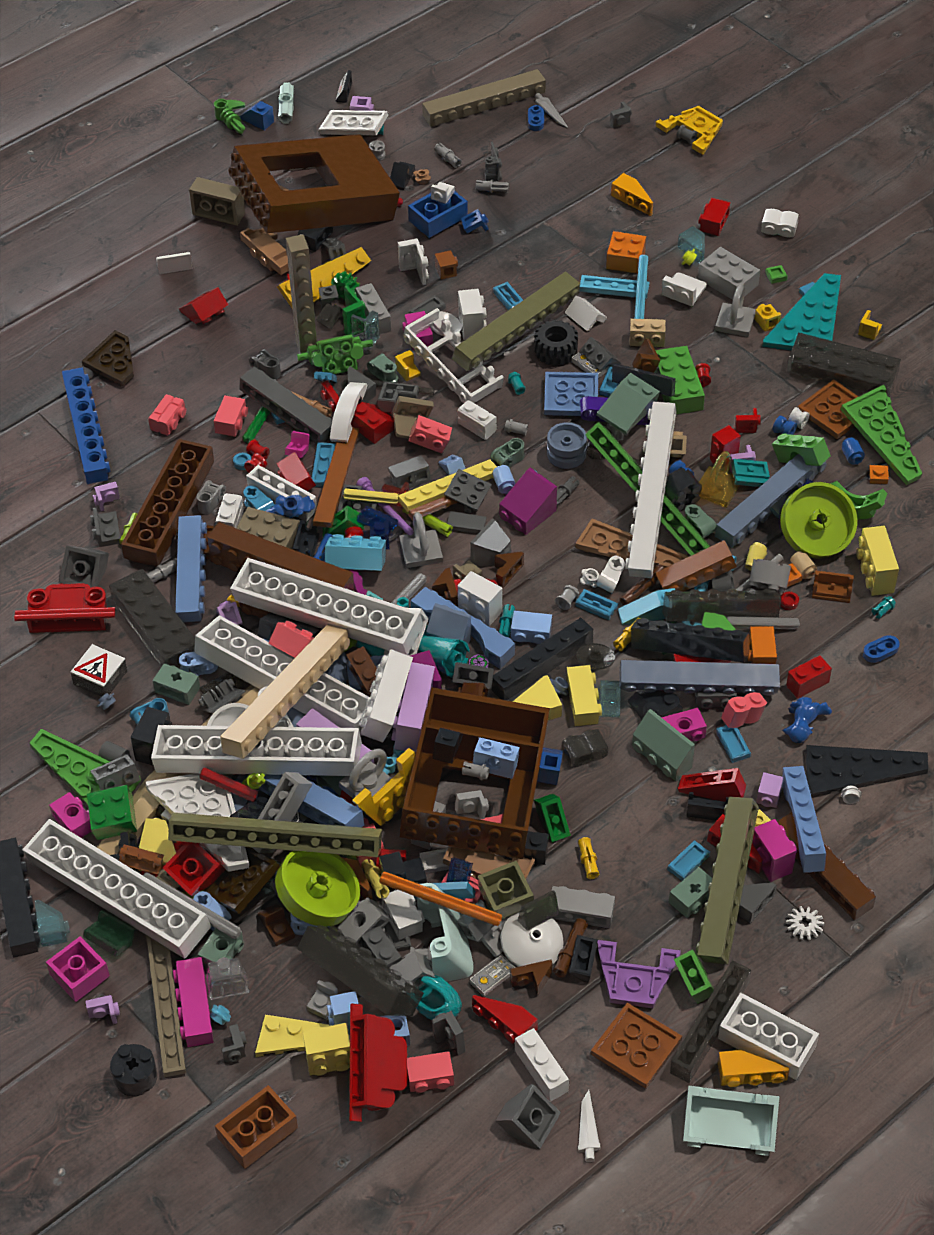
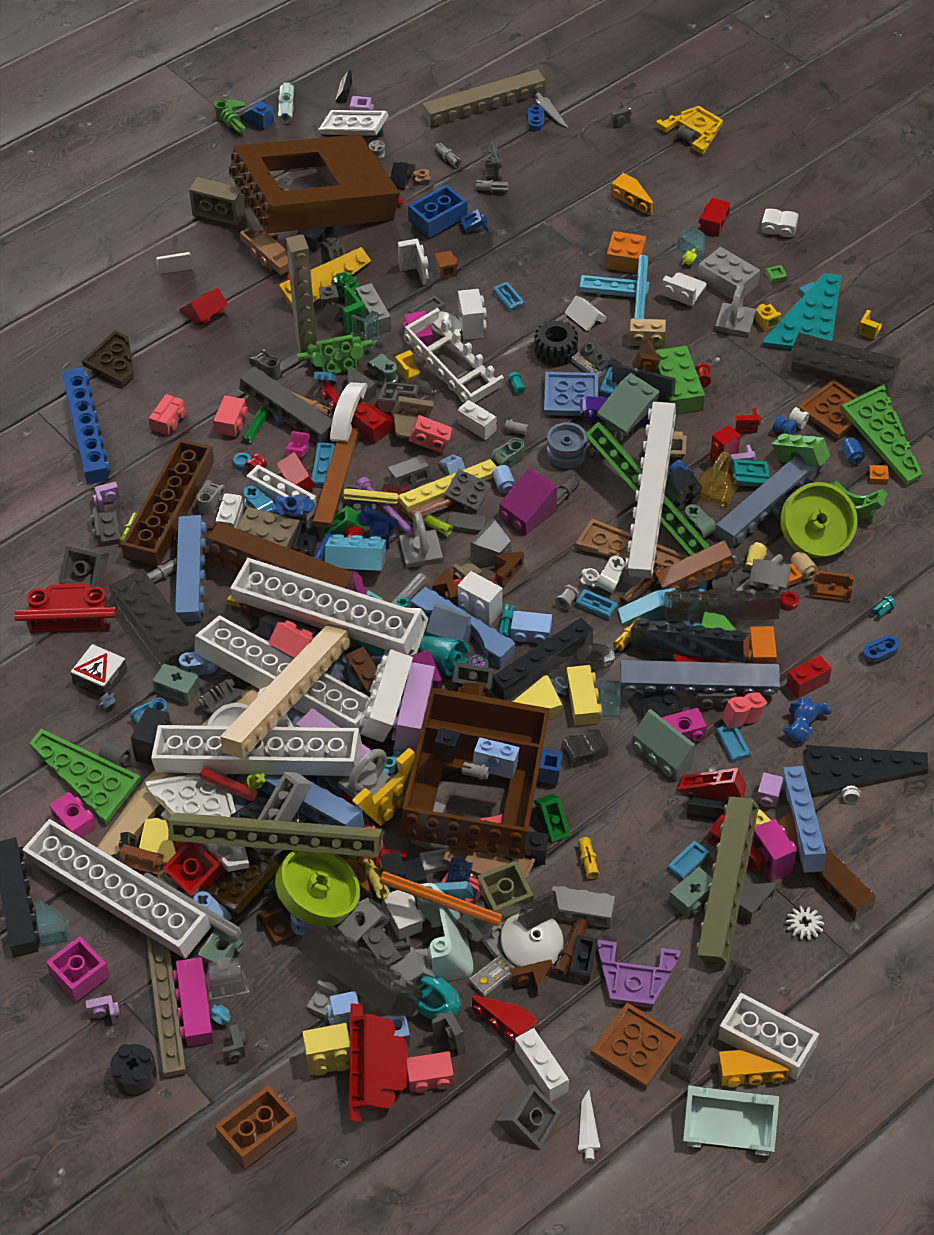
clear green bracket [83,910,135,957] -> none
green brick [87,785,137,841] -> none
dark grey bracket [90,754,140,791] -> none
lavender bracket [216,601,242,626] -> none
red bush [246,439,270,460] -> none
light yellow wing [255,1015,329,1057] -> none
white bracket [431,182,455,203] -> none
olive brick [452,271,581,371] -> none
light grey bracket [455,790,489,820] -> none
bright green brick [674,950,716,1004] -> none
light grey axle [727,617,800,629] -> none
light yellow brick [856,526,899,596] -> none

